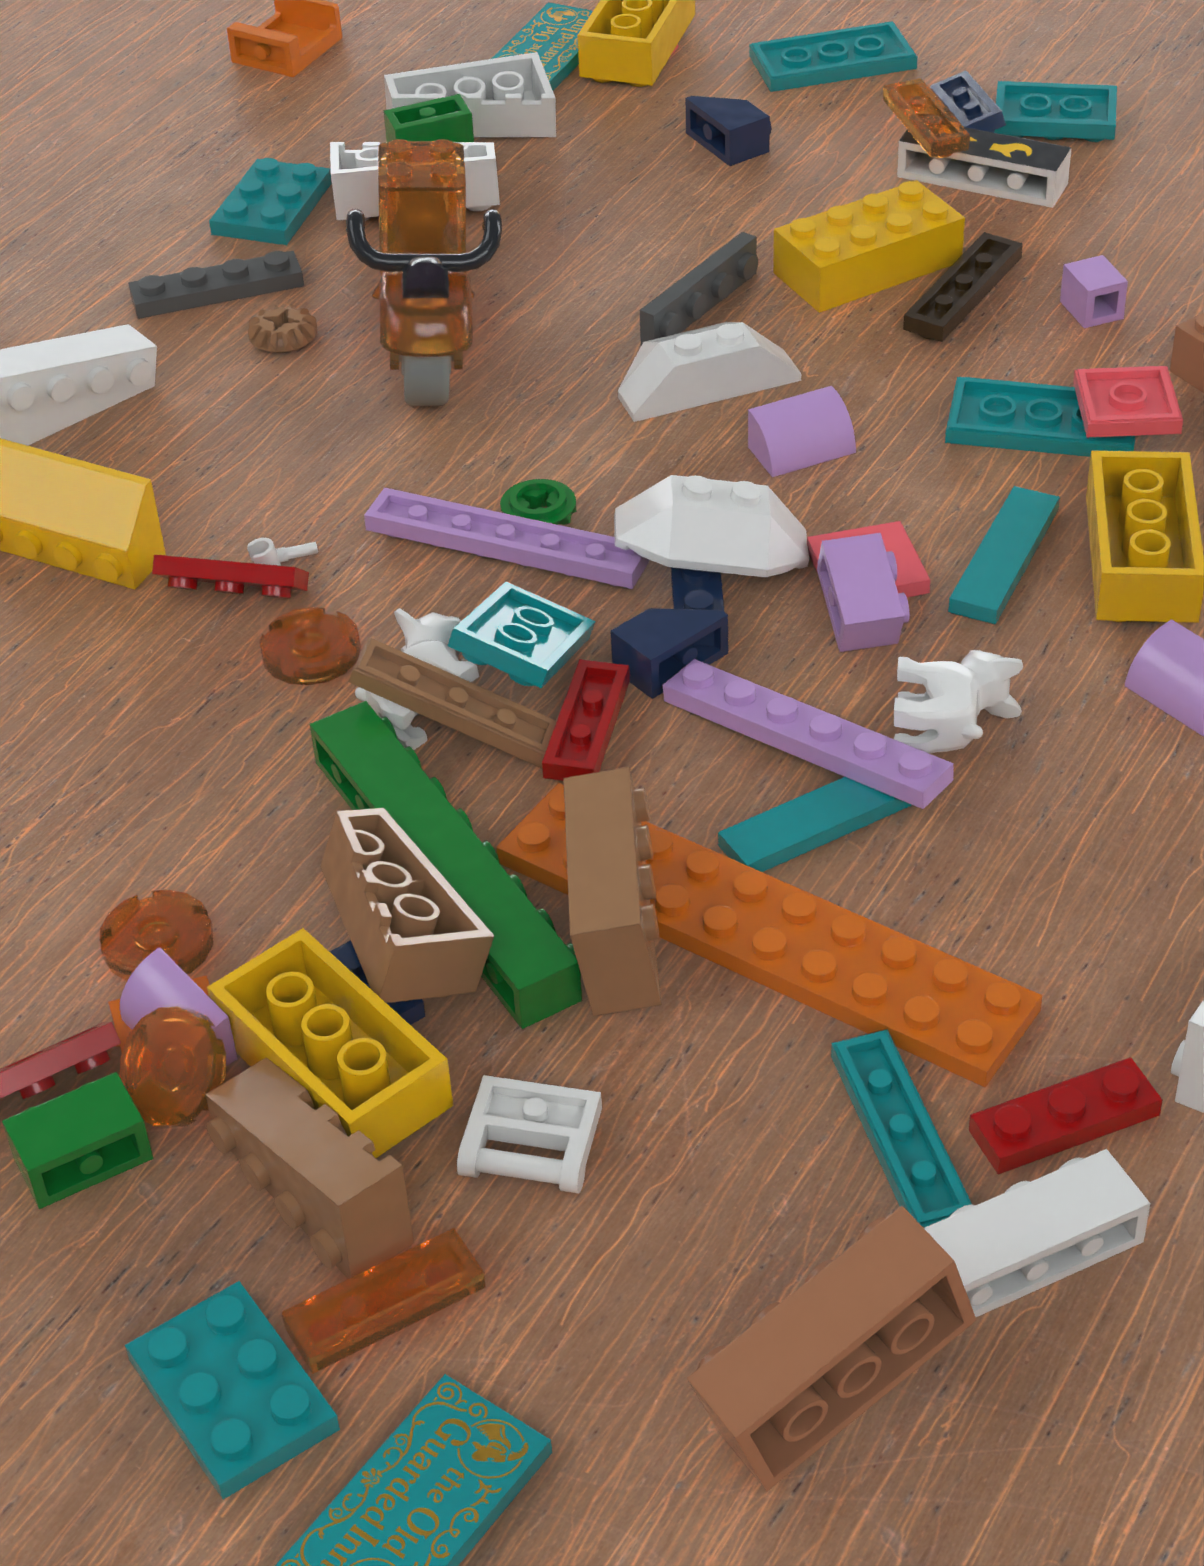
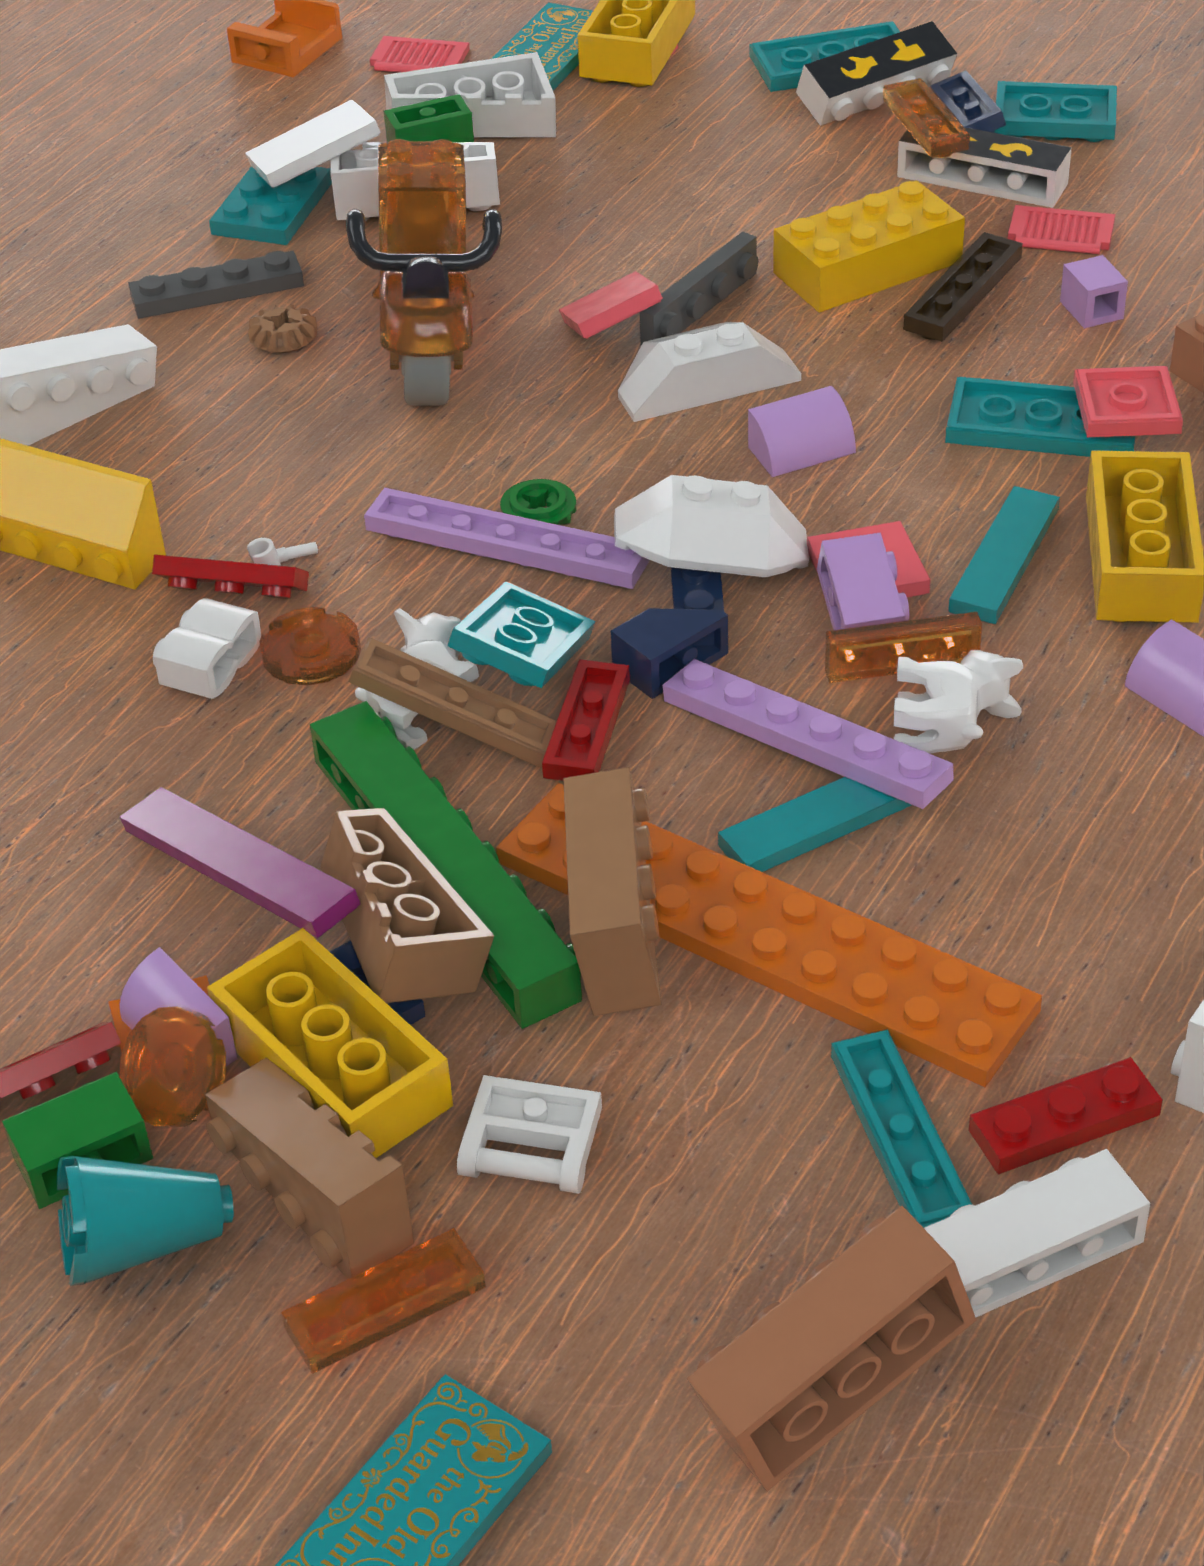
clear orange tile [100,889,213,981] -> none
teal plate [125,1281,340,1500] -> none
dark blue slope [685,96,772,166] -> none
none -> teal cone [57,1156,234,1286]
none -> tile [120,787,361,938]
none -> white brick [153,598,262,699]
none -> white tile [245,100,381,188]
none -> coral window [370,36,470,73]
none -> coral tile [559,271,663,339]
none -> brick [796,21,957,126]
none -> clear orange plate [825,612,982,683]
none -> coral window [1008,205,1115,254]

